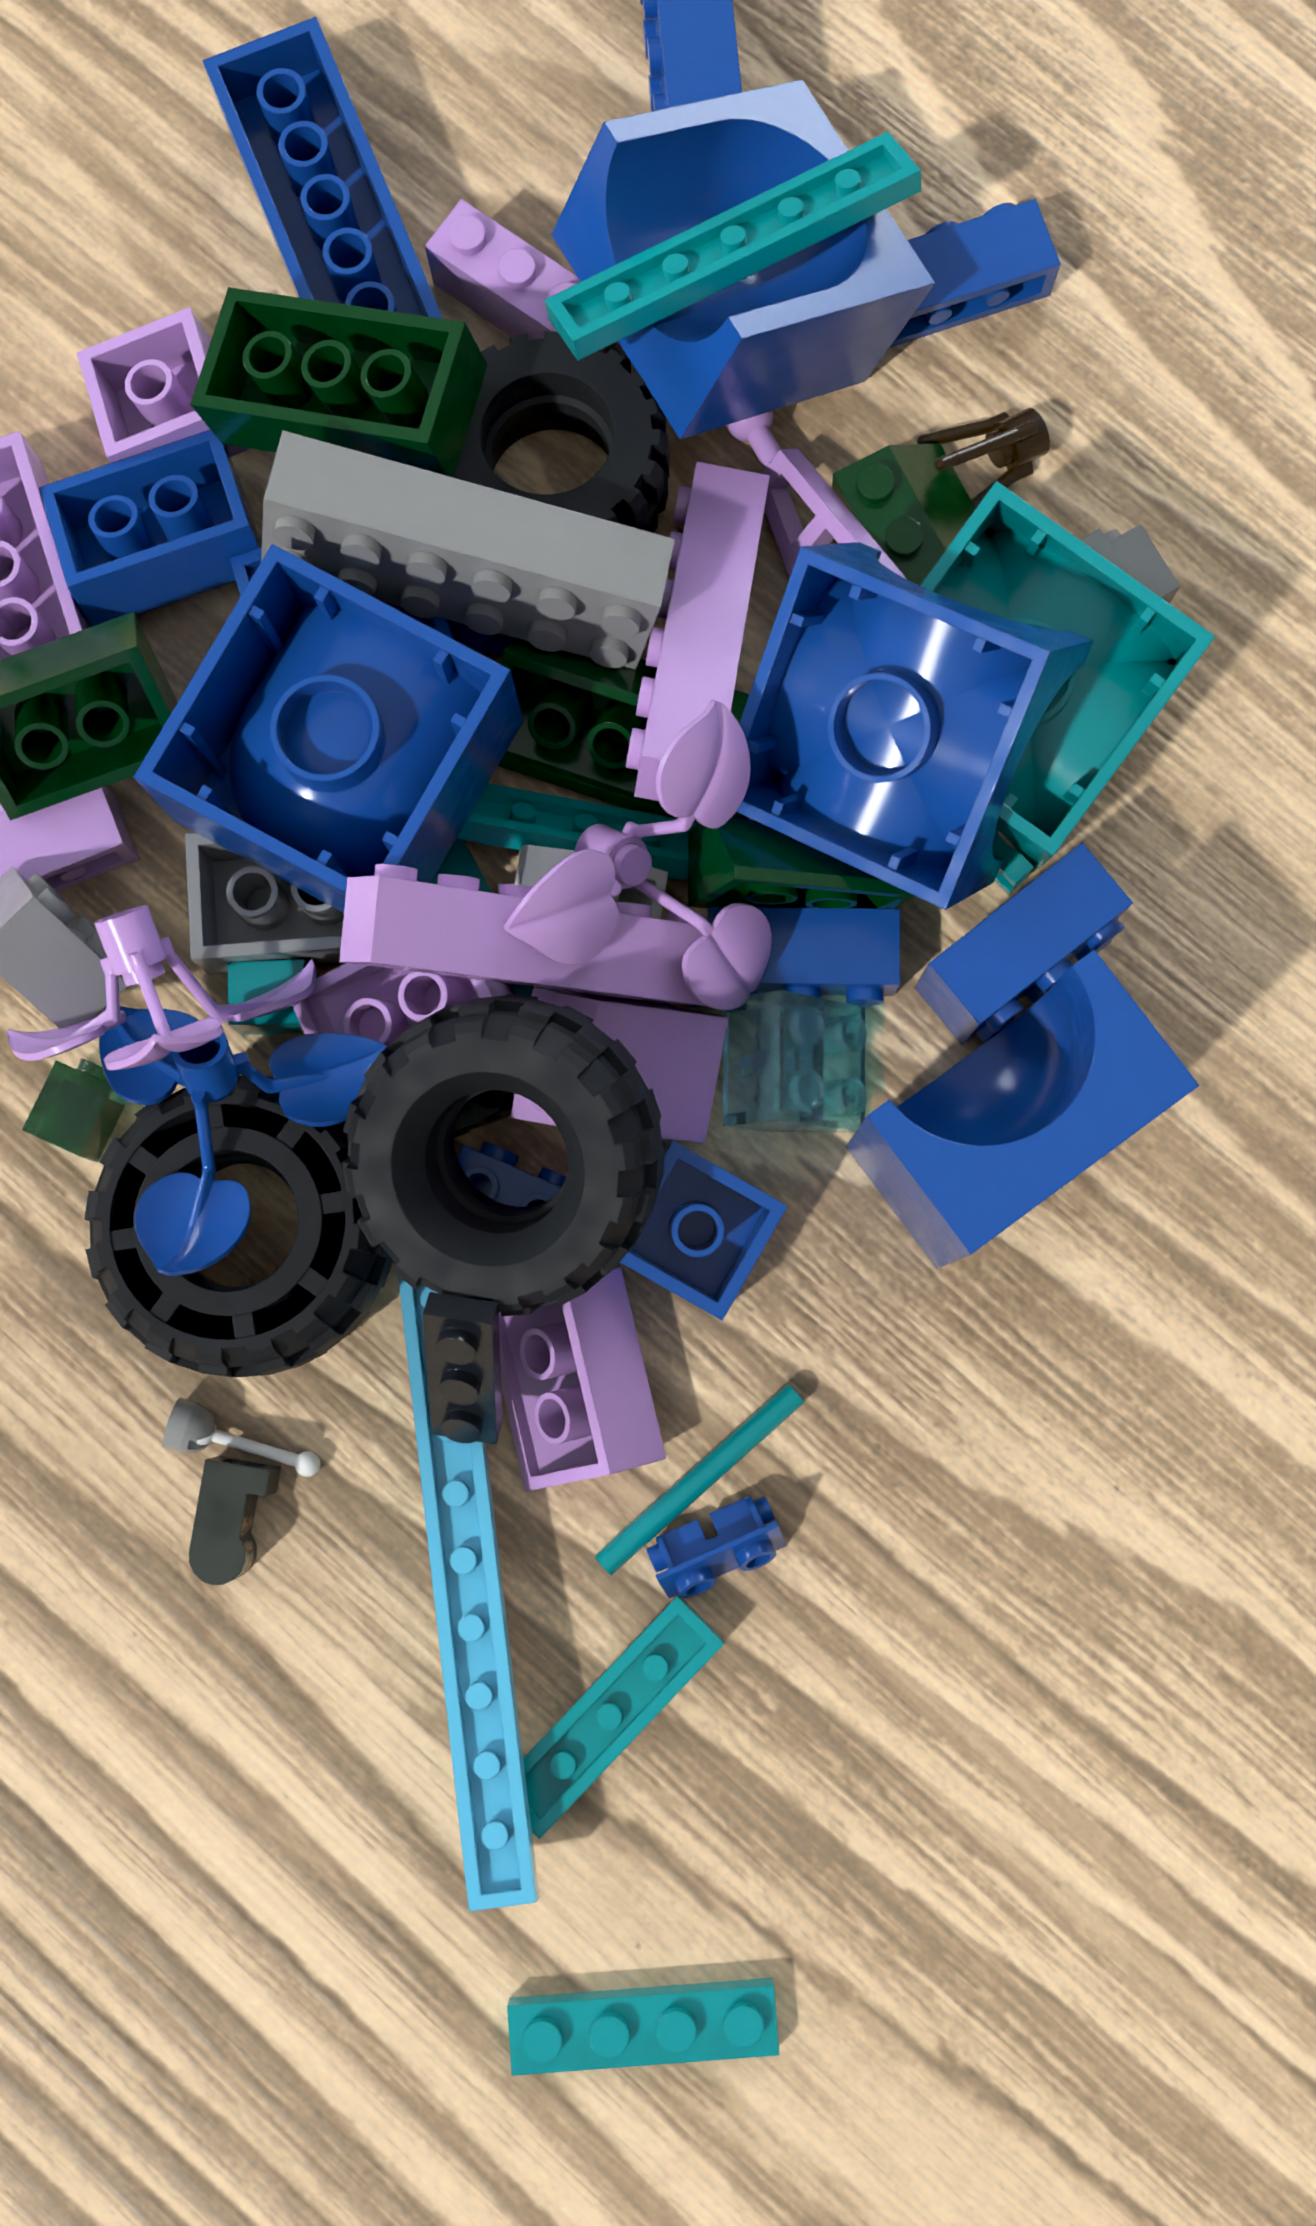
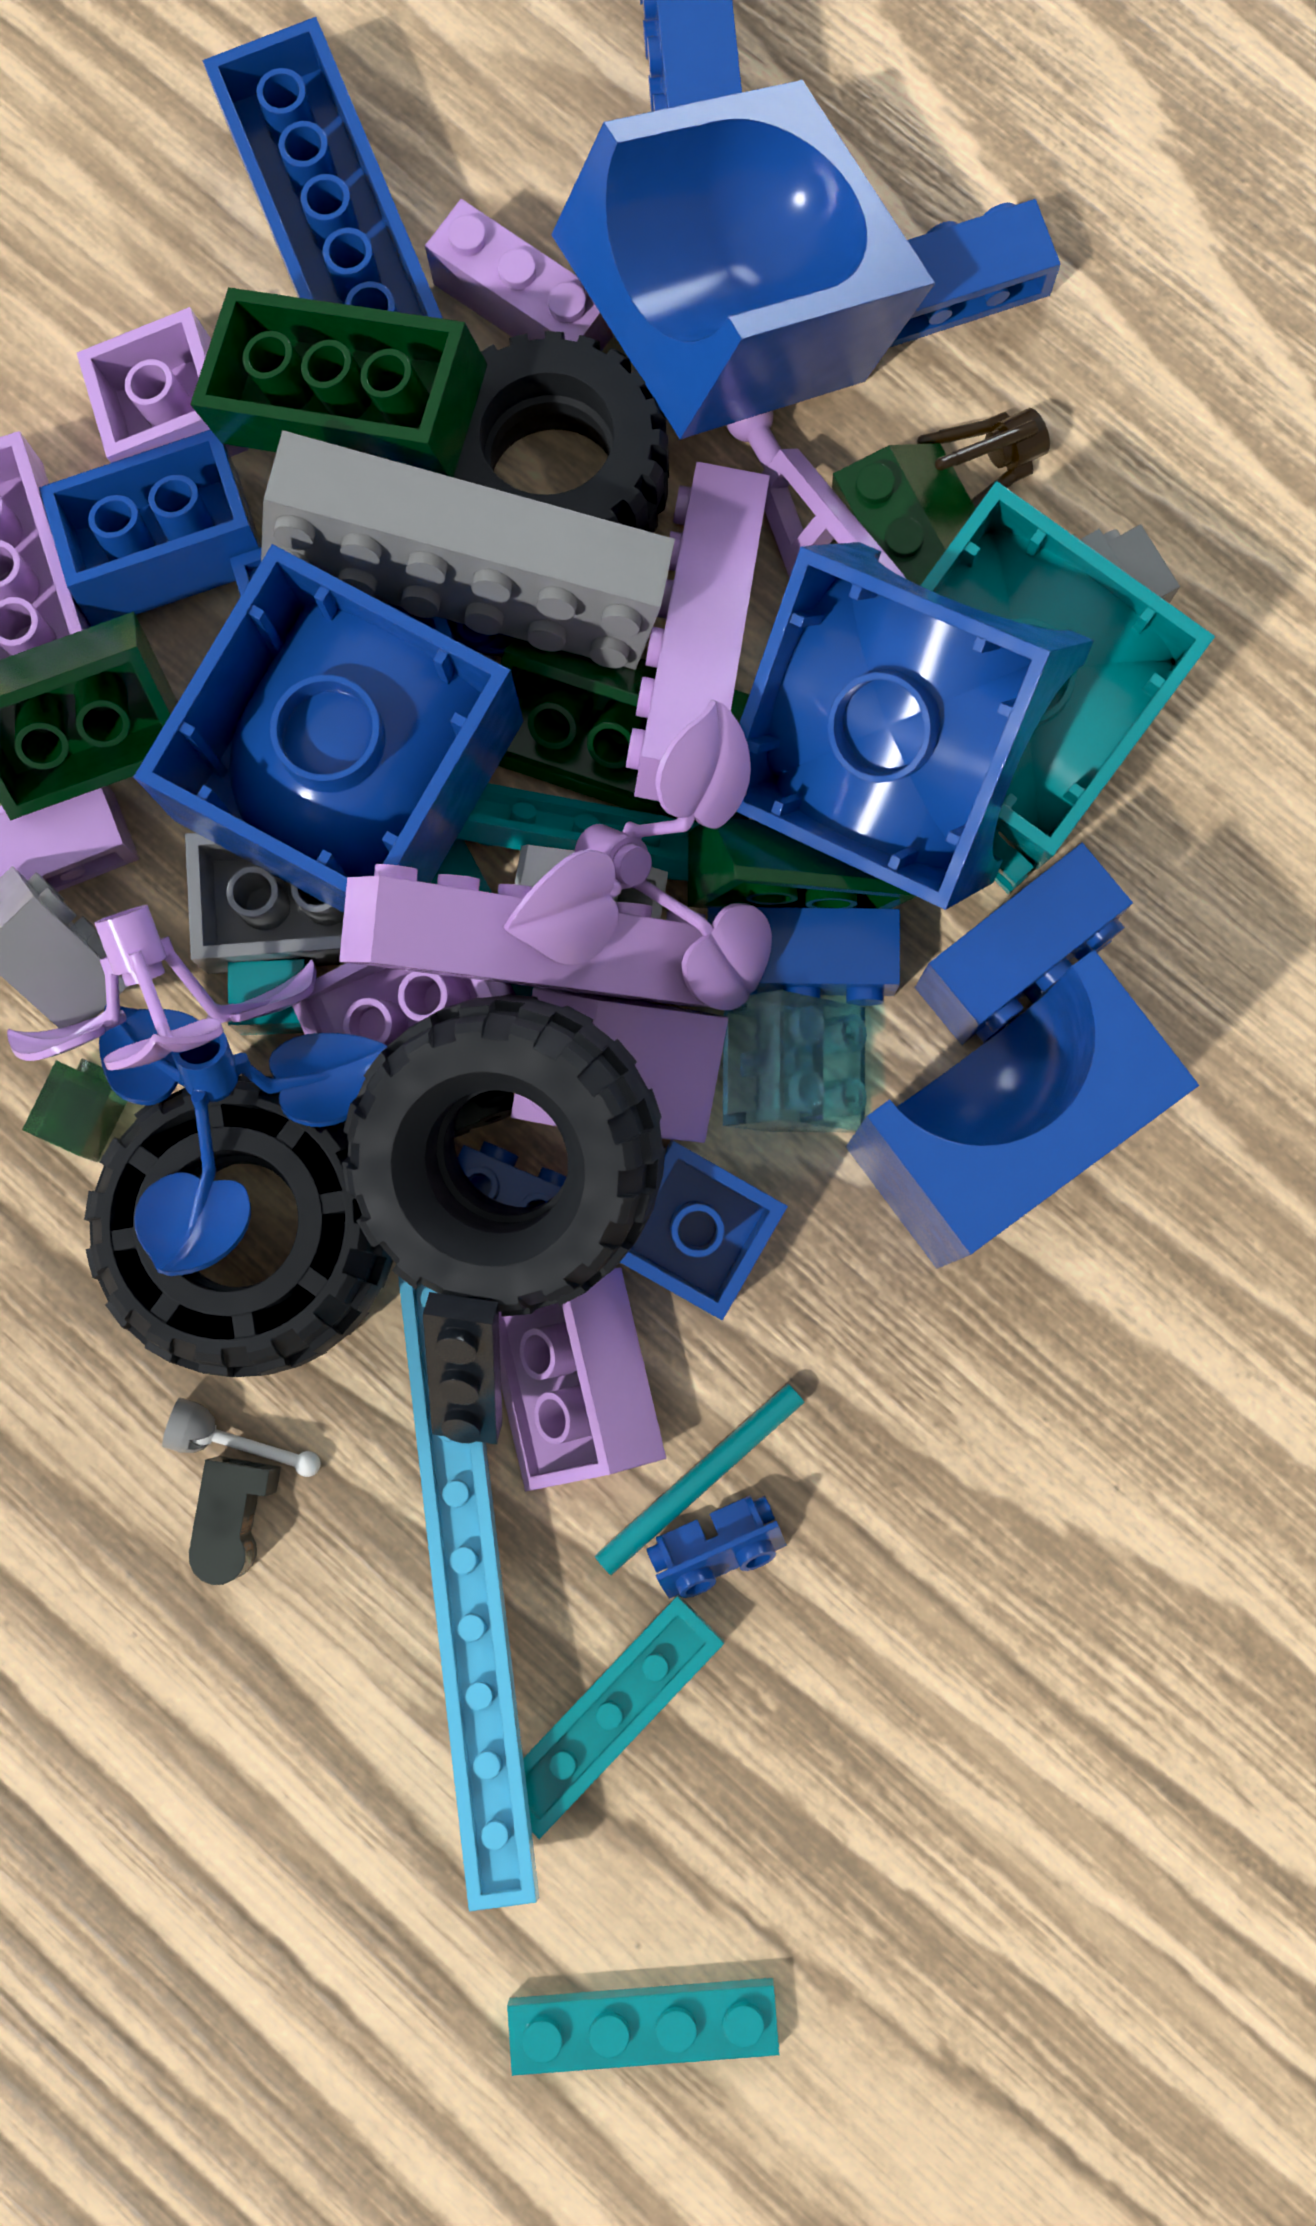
teal plate [544,132,921,361] -> none

